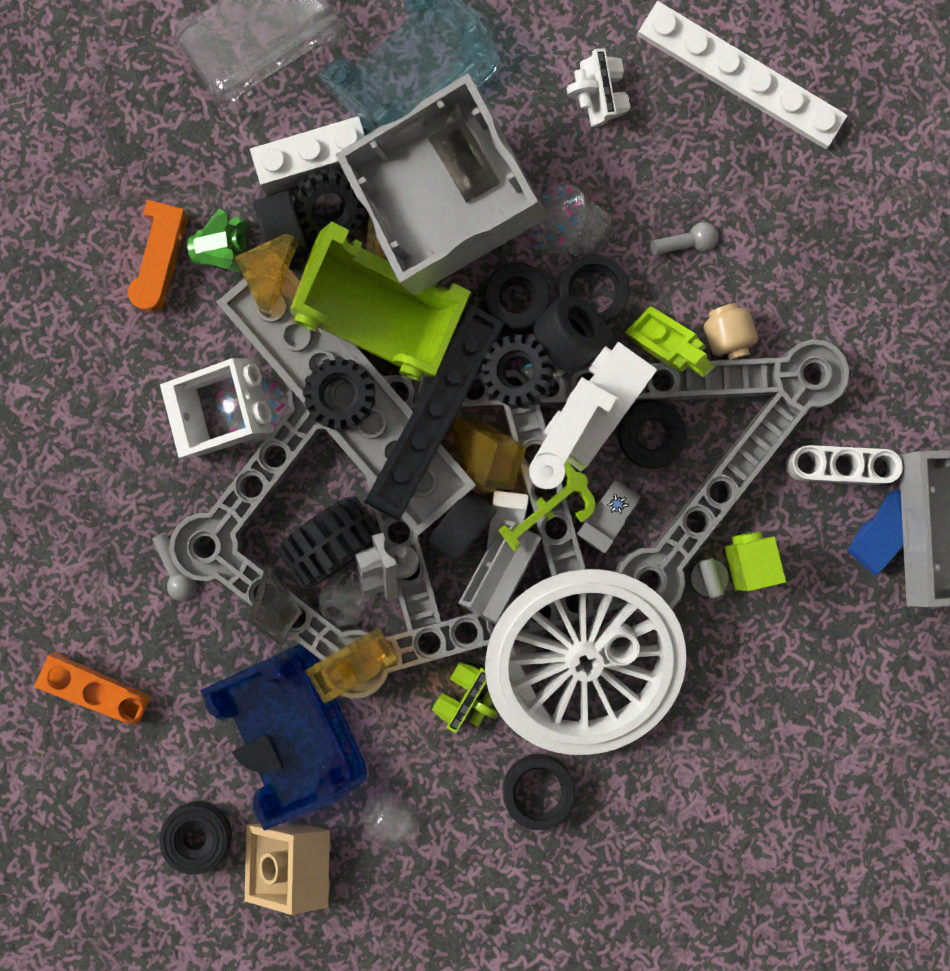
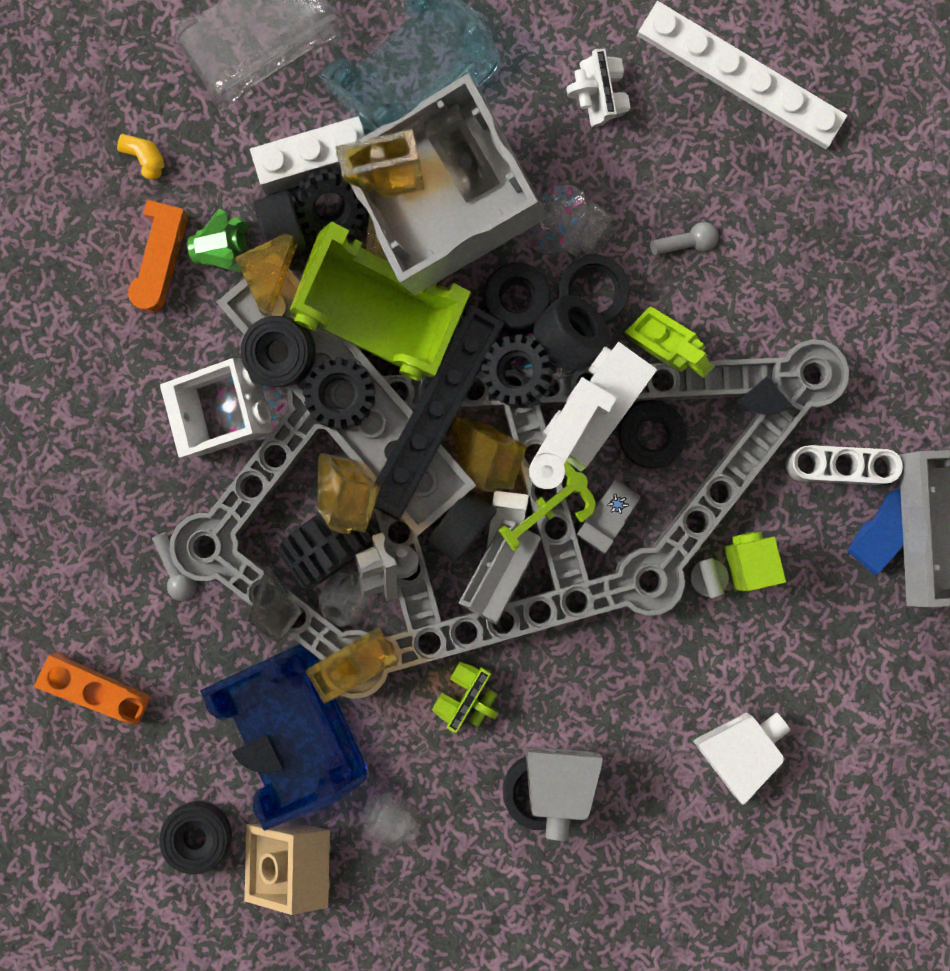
white piece [485,569,686,755] -> none
tan head [703,303,759,360] -> none
none -> yellow arm [117,134,164,180]
none -> black tyre [241,316,316,387]
none -> clear yellow slope [317,453,380,534]
none -> clear yellow slope [335,129,424,198]
none -> light grey torso [526,746,603,841]
none -> white torso [693,712,791,804]
none -> black tile [736,376,792,415]

